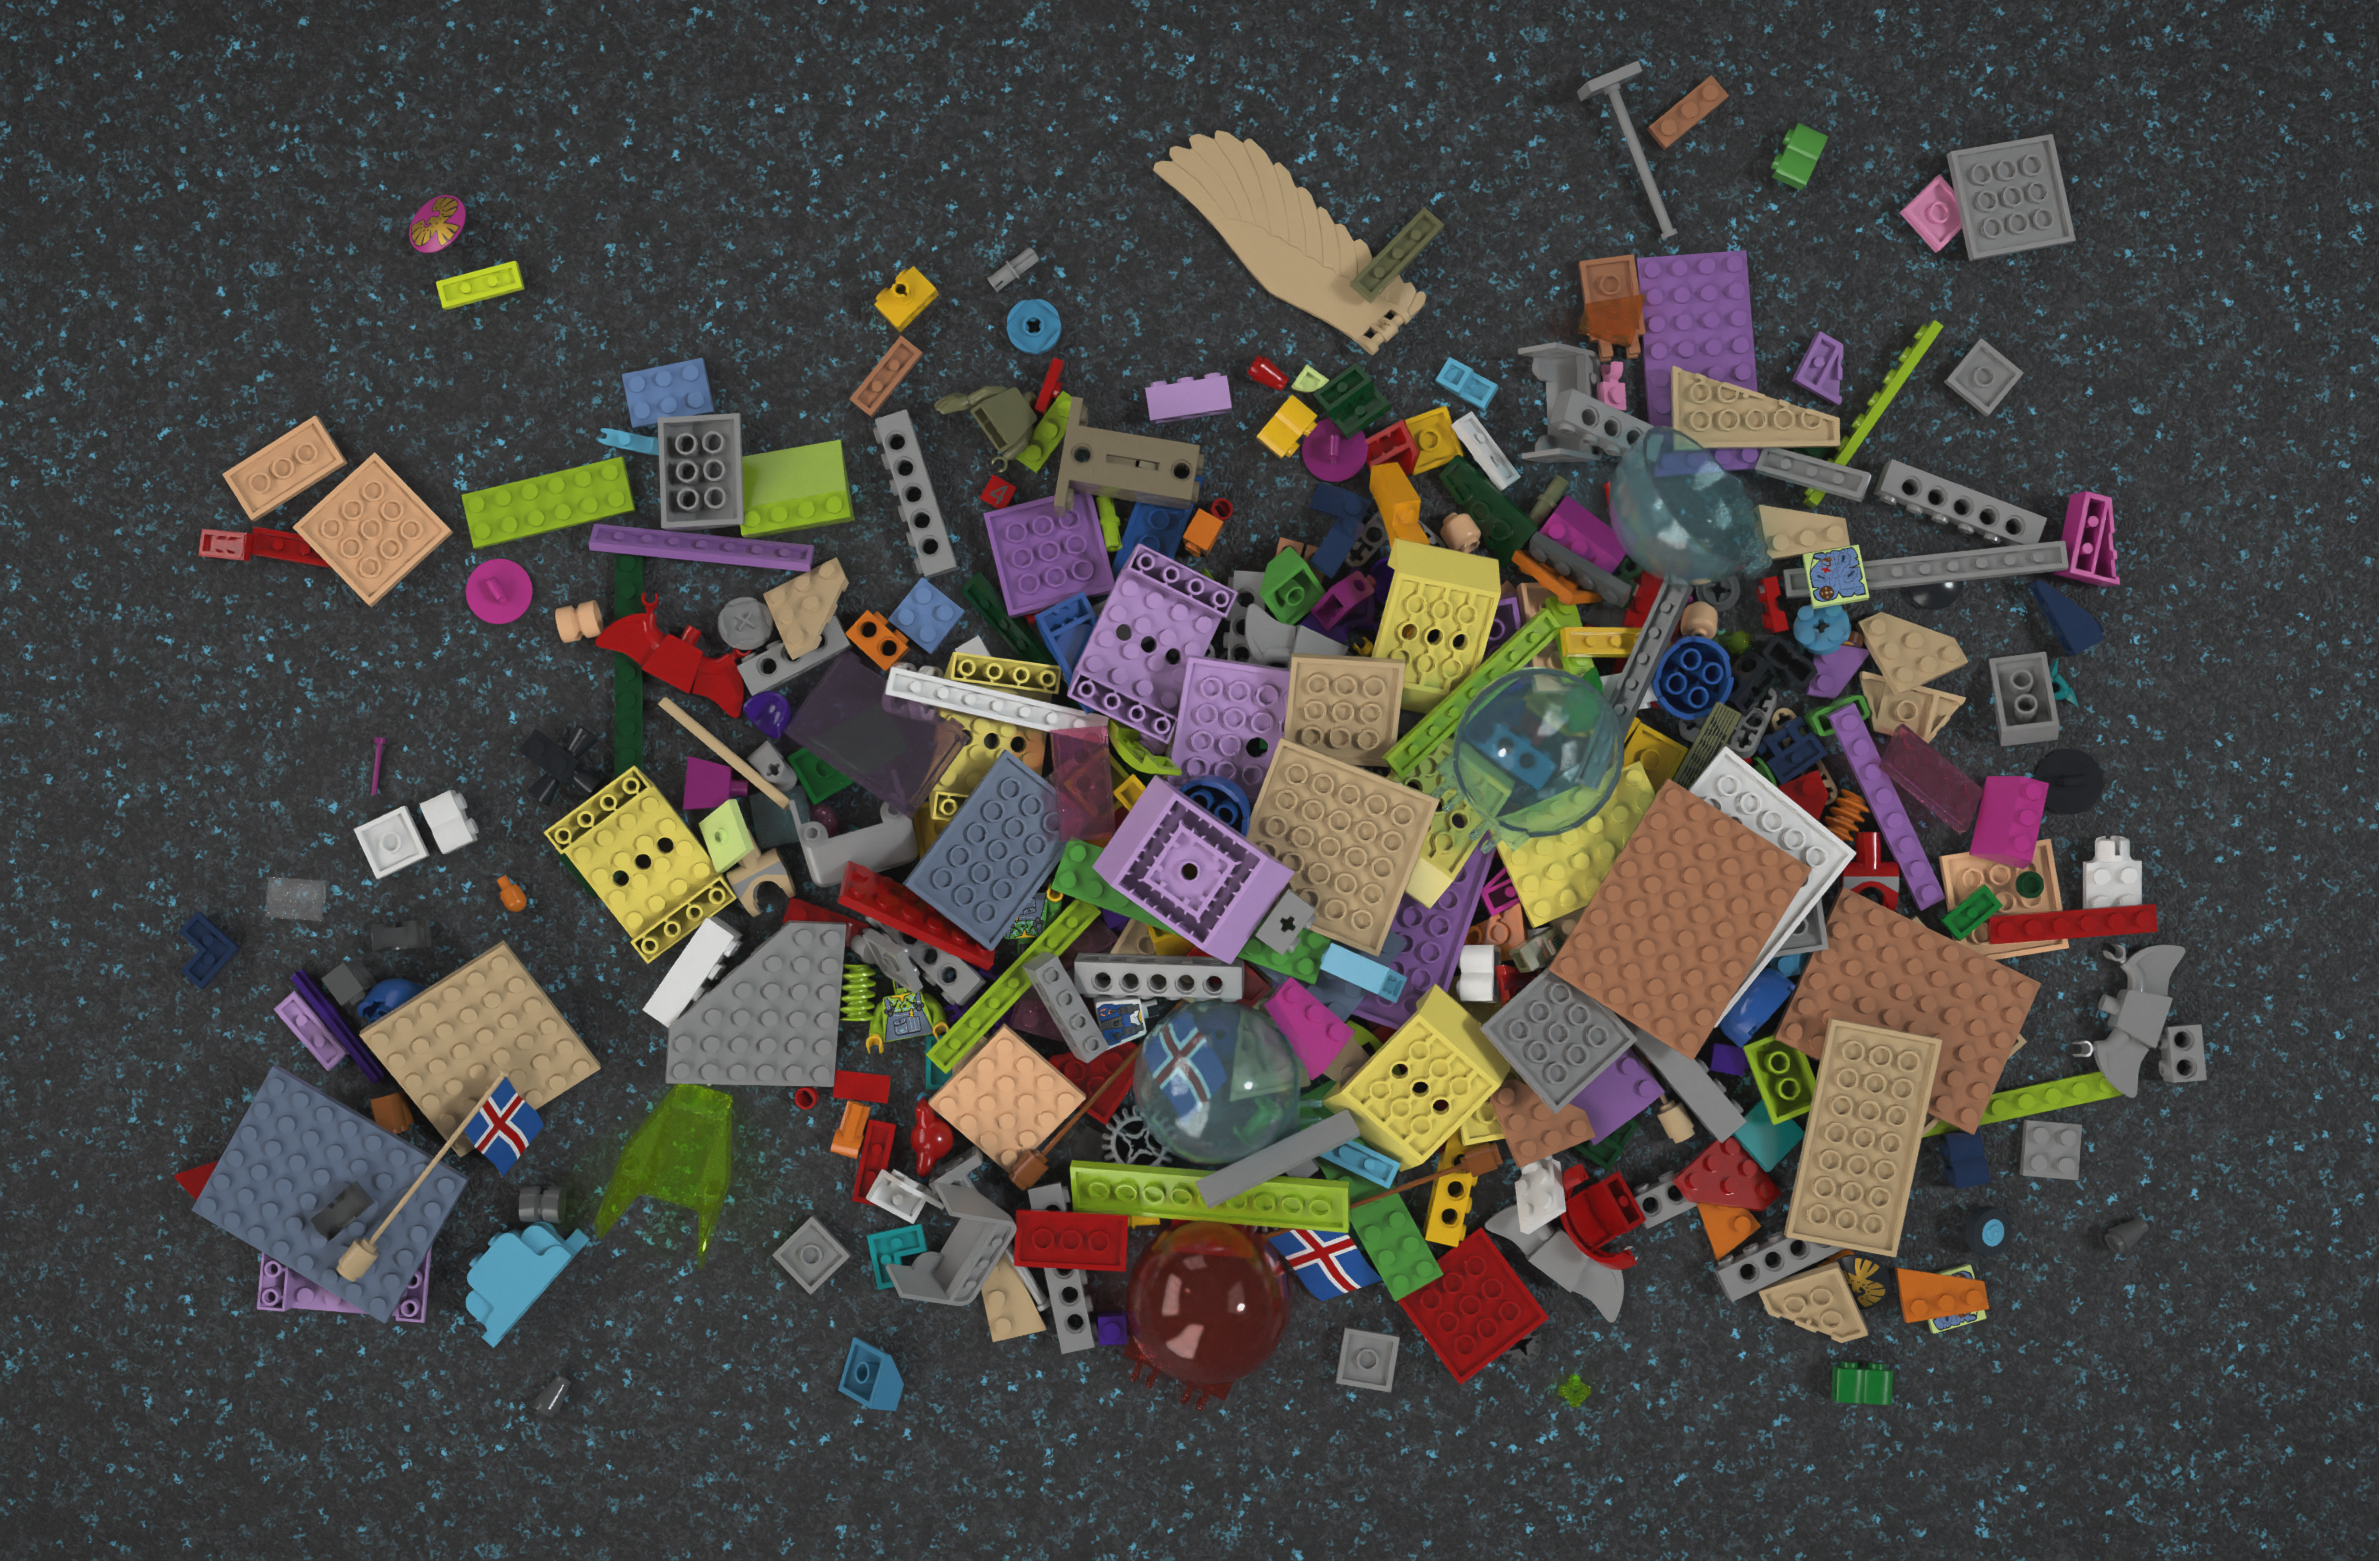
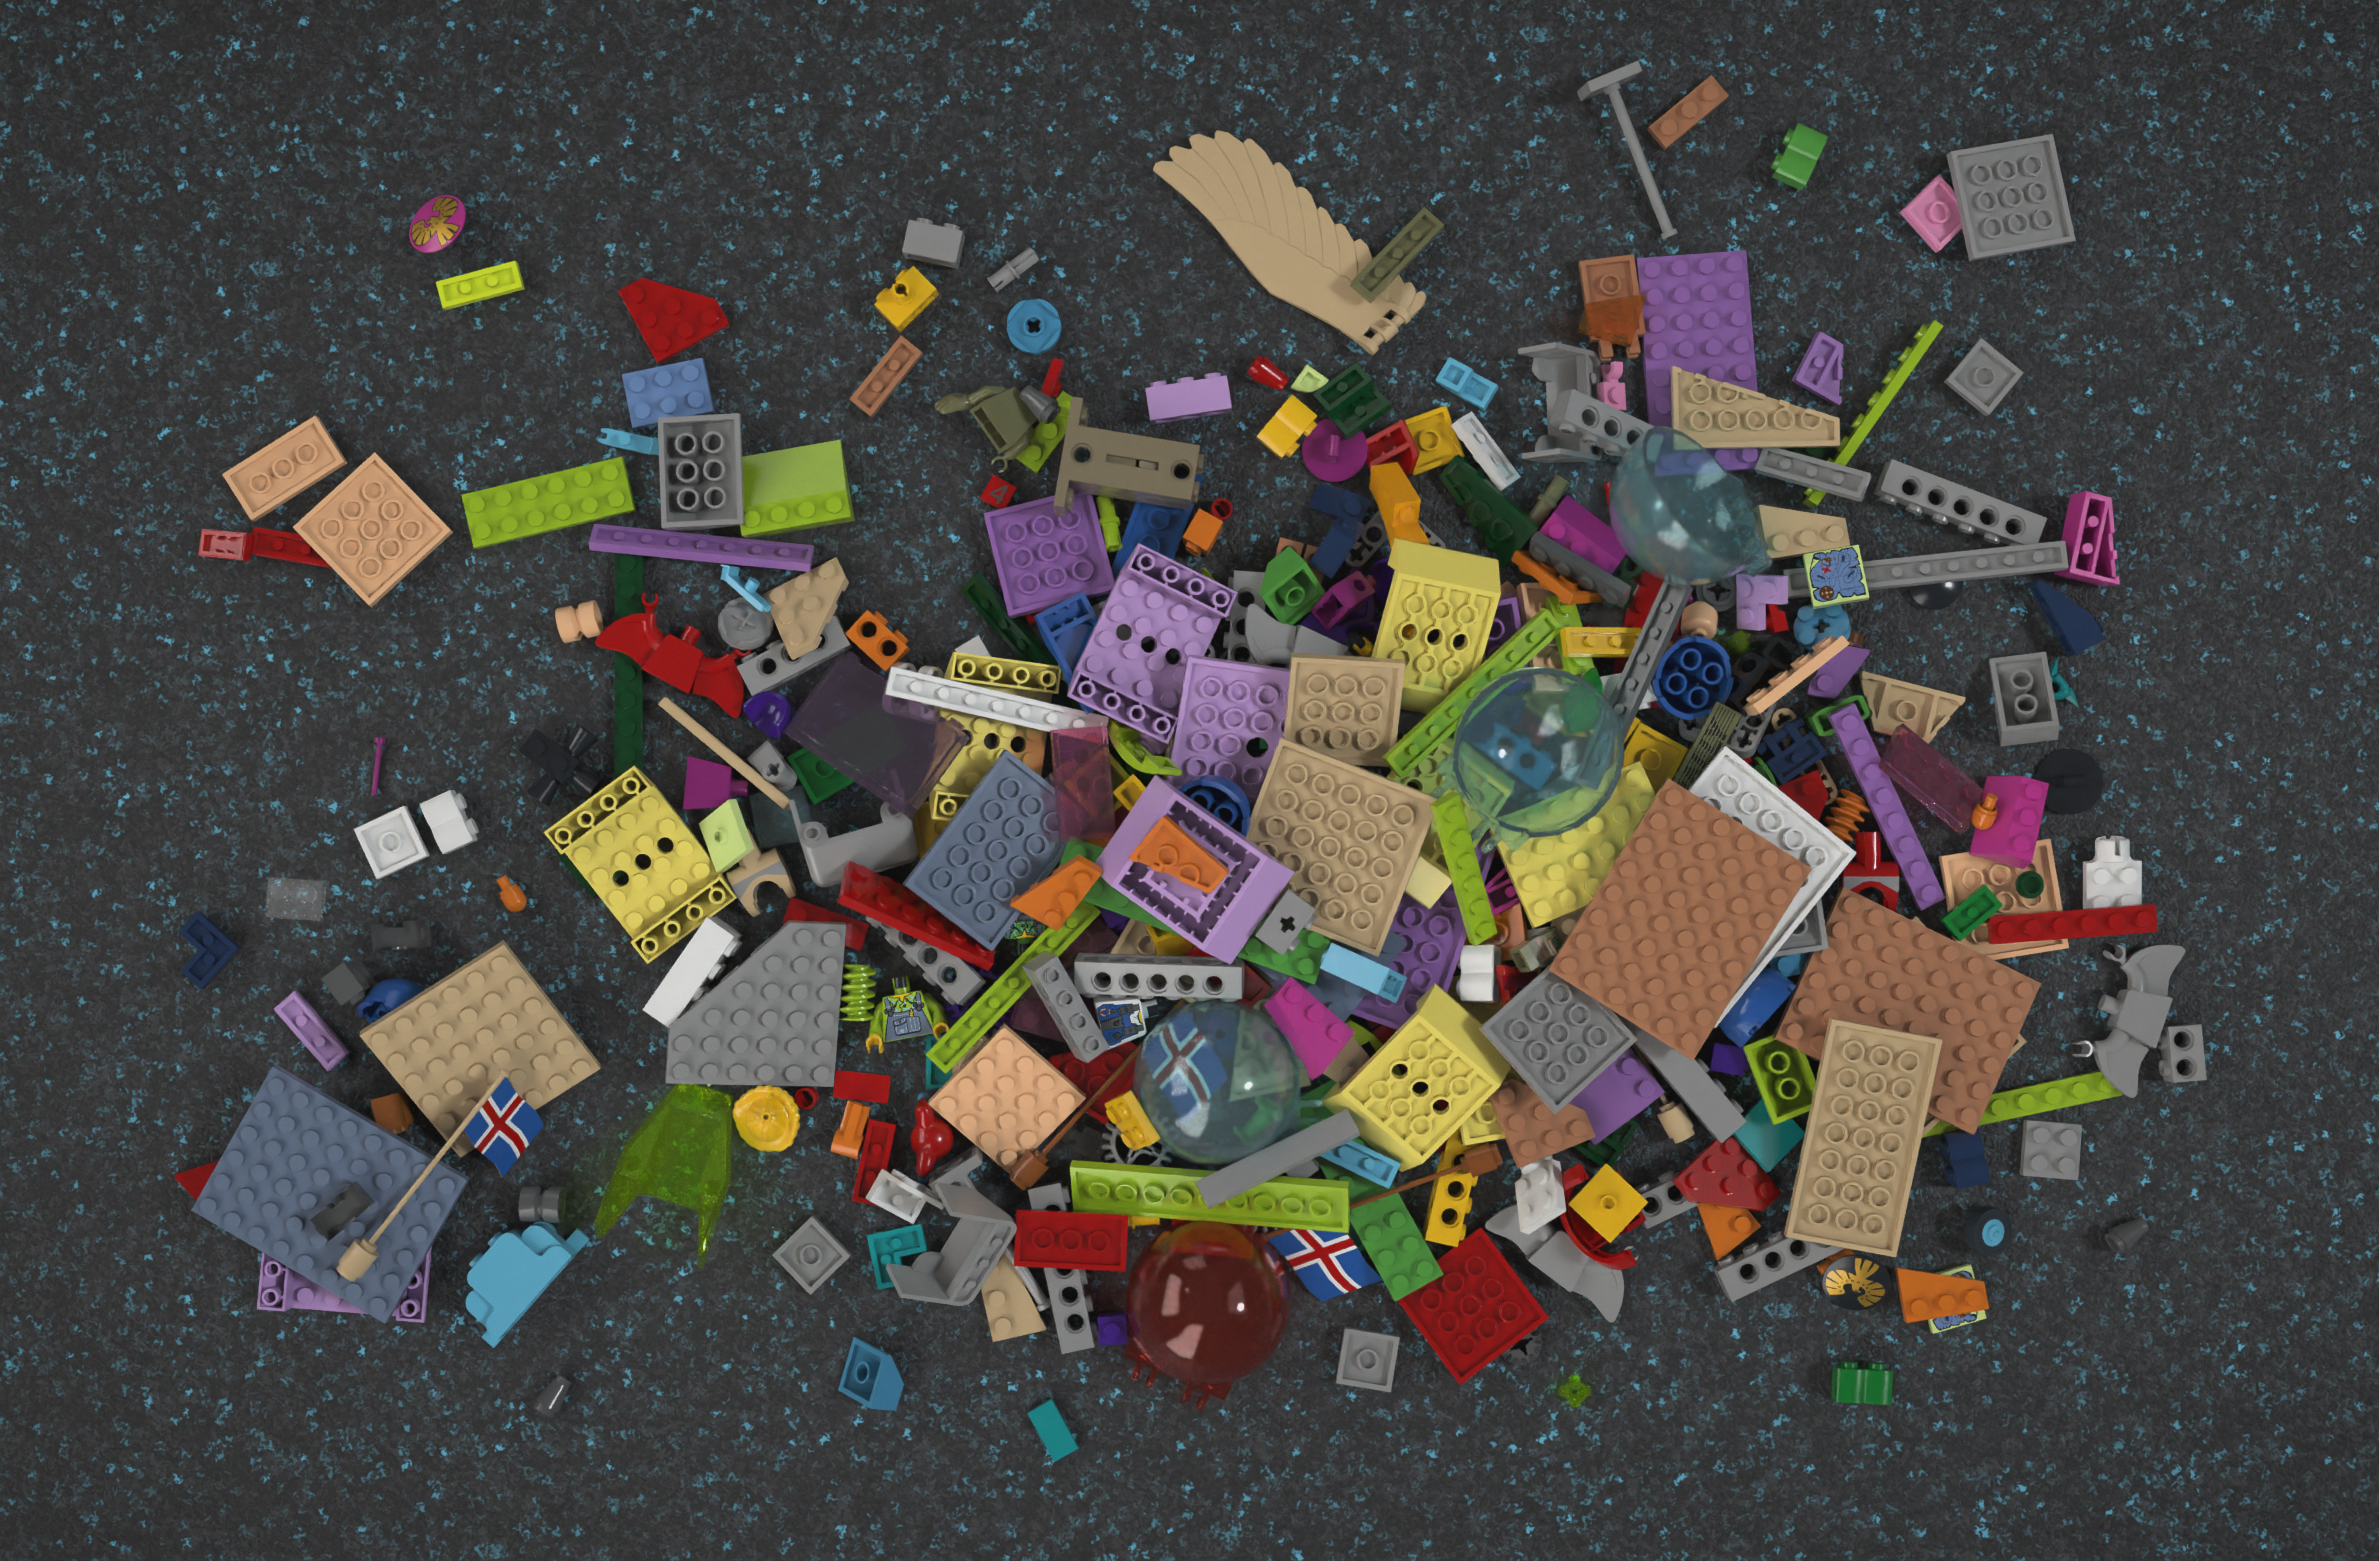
dark purple axle [291,969,386,1083] -> none
dark pink shield [466,559,533,624] -> none
clear pink arm [812,805,839,838] -> none
light grey plate [851,928,923,994] -> none
light grey brick [873,409,958,579] -> none
medium blue plate [888,577,966,655] -> none
light nougat head [1440,513,1481,553] -> none
tan plate [1758,1262,1868,1343] -> none
tan plate [1855,612,1968,697] -> none
none -> red plate [618,278,731,364]
none -> medium azure piece [721,564,772,612]
none -> yellow piece [733,1085,800,1152]
none -> light grey brick [902,218,965,269]
none -> orange wing [1010,854,1102,931]
none -> dark grey cone [1020,385,1061,424]
none -> teal tile [1027,1398,1079,1462]
none -> yellow plate [1104,1090,1161,1151]
none -> orange wing [1128,814,1230,894]
none -> lime plate [1430,791,1498,946]
none -> yellow plate [1568,1163,1648,1243]
none -> lavender plate [1736,573,1788,631]
none -> light nougat plate [1743,635,1849,716]
none -> orange cylinder [1971,793,1998,830]

